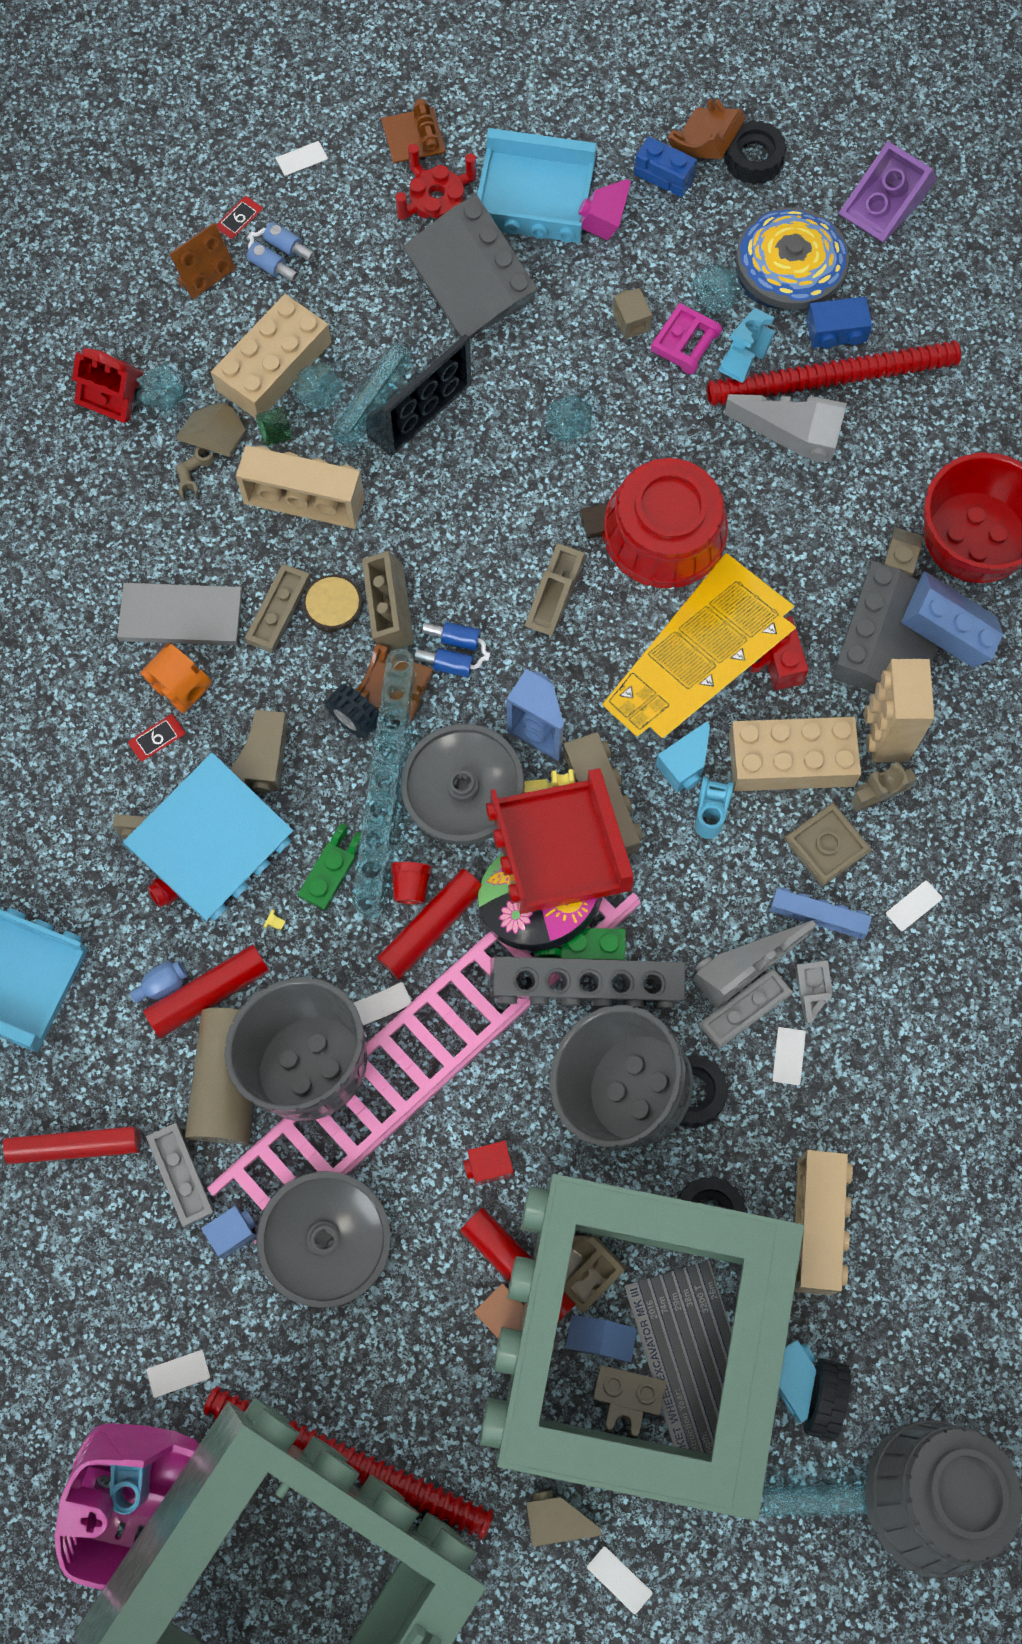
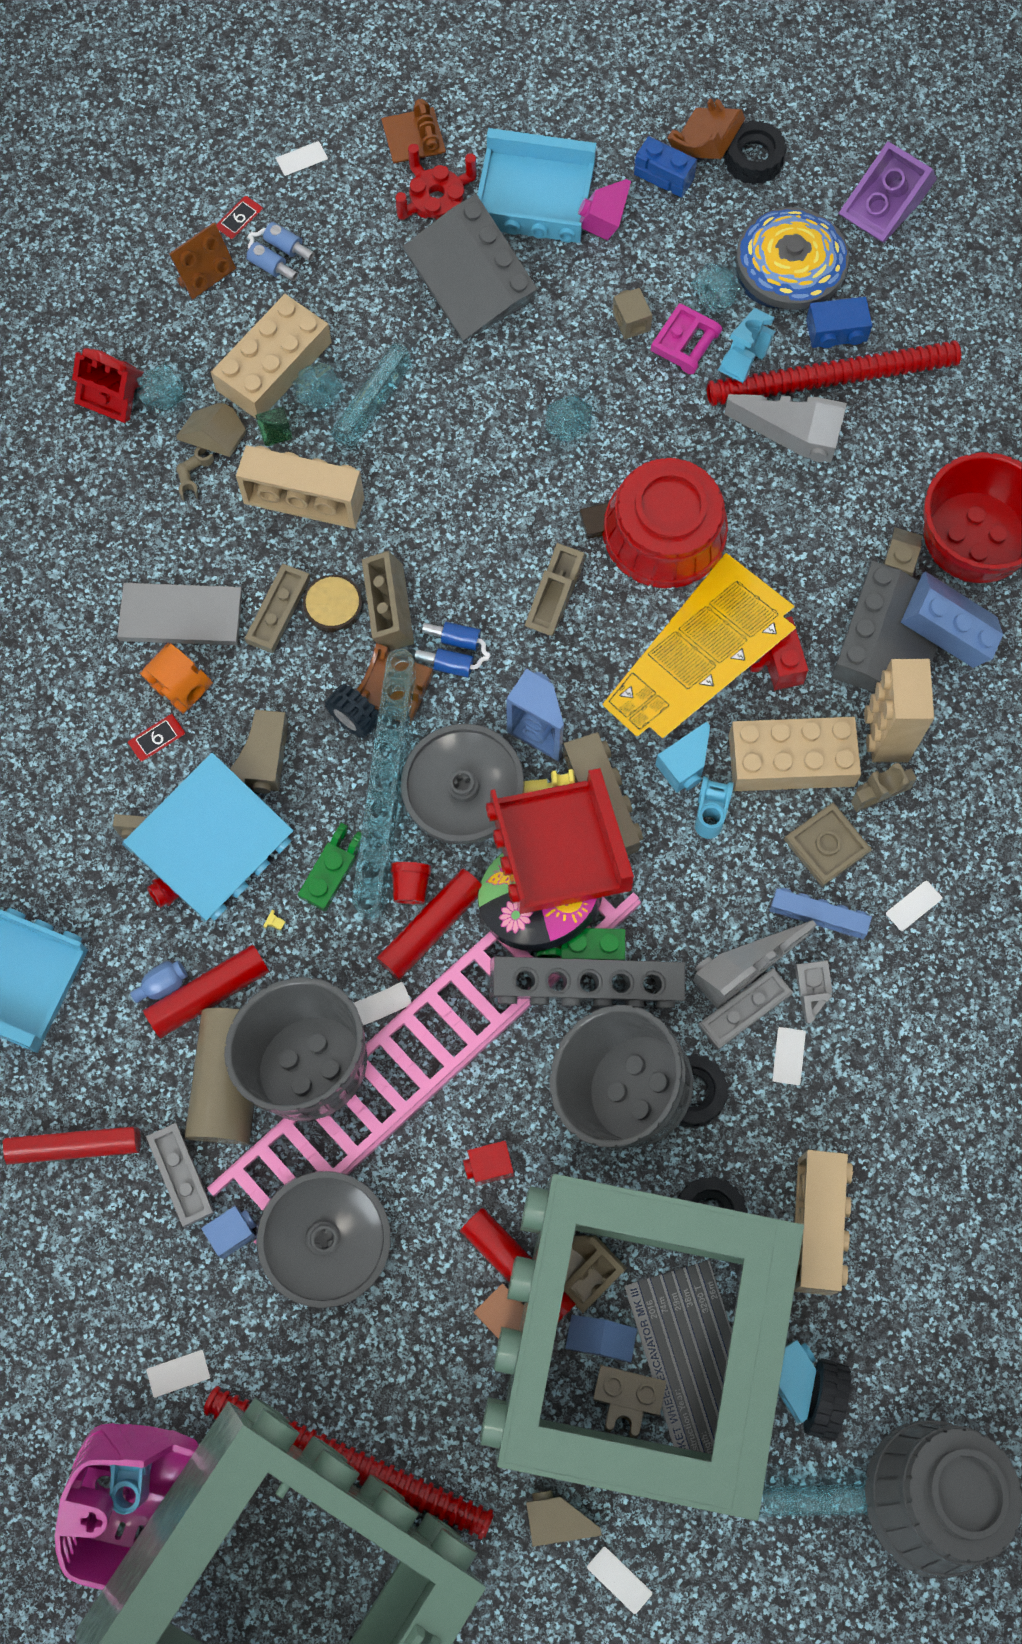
black slope [365,334,471,457] -> none

